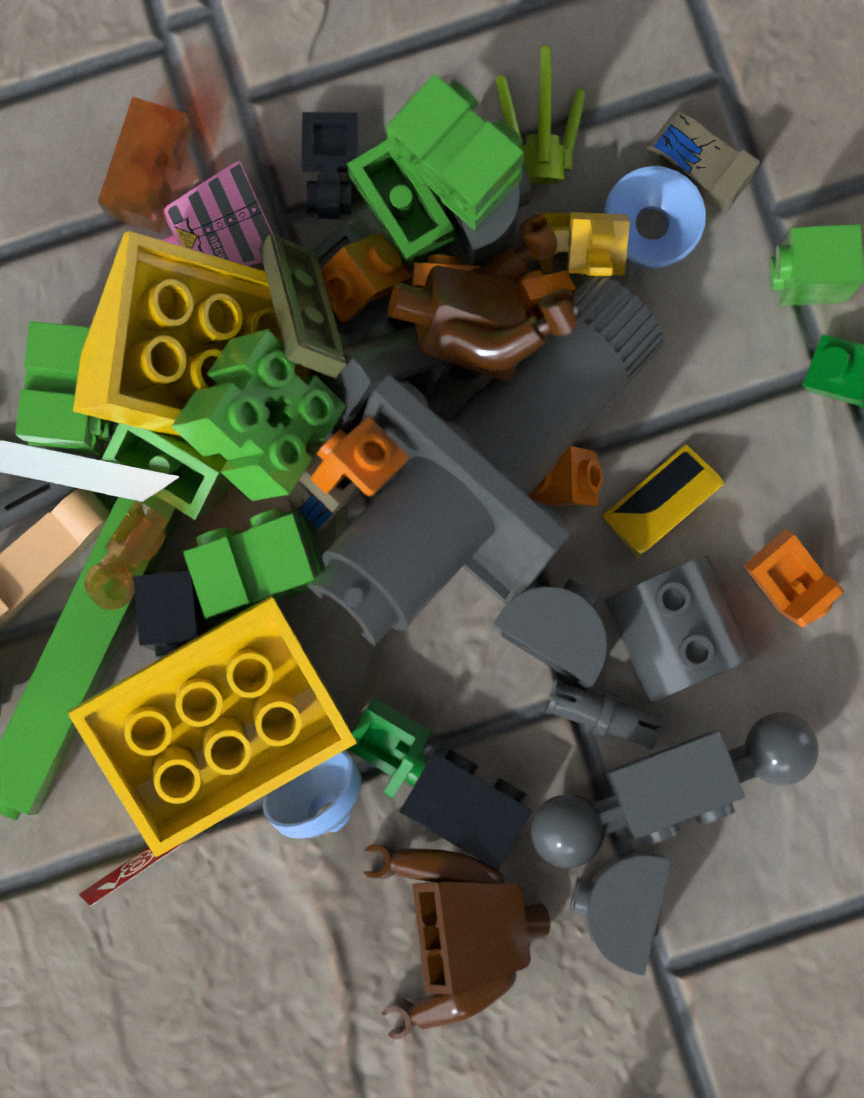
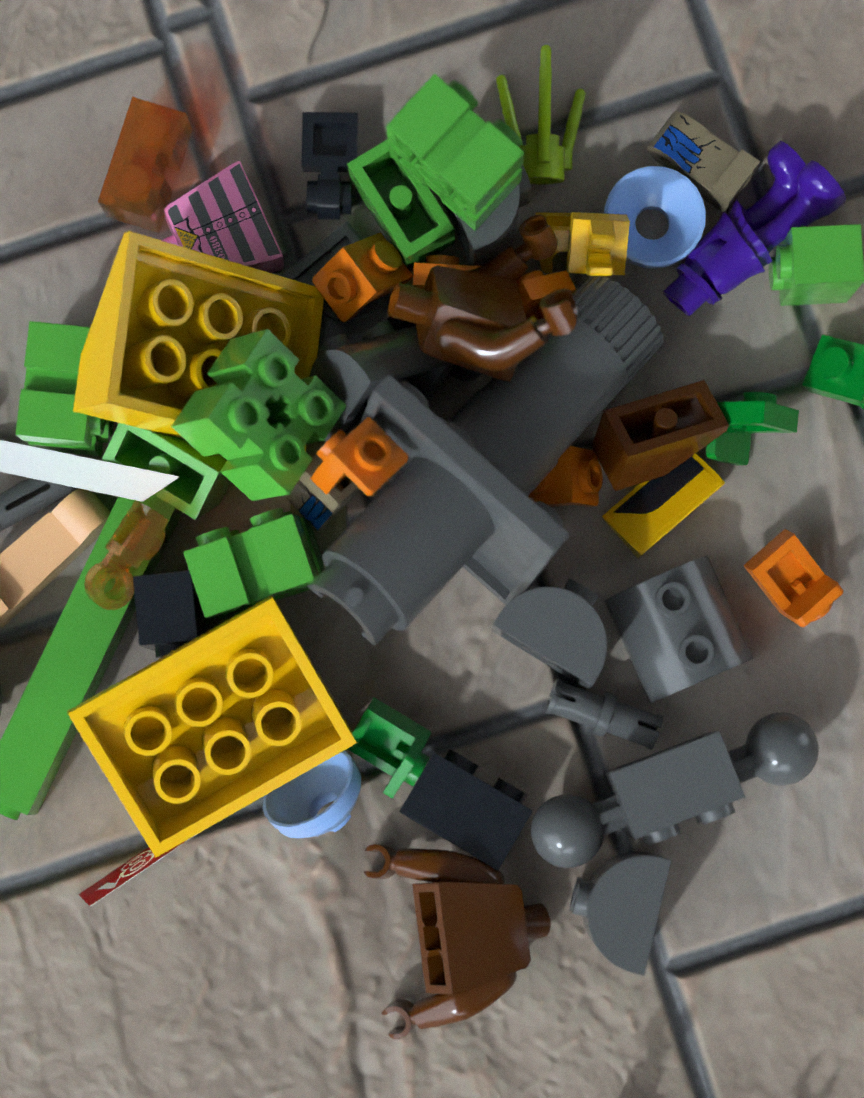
olive tile [259,234,347,378] -> none
none -> reddish brown slope [592,380,729,491]
none -> dark purple piece [663,141,846,316]
none -> green bracket [706,392,799,466]

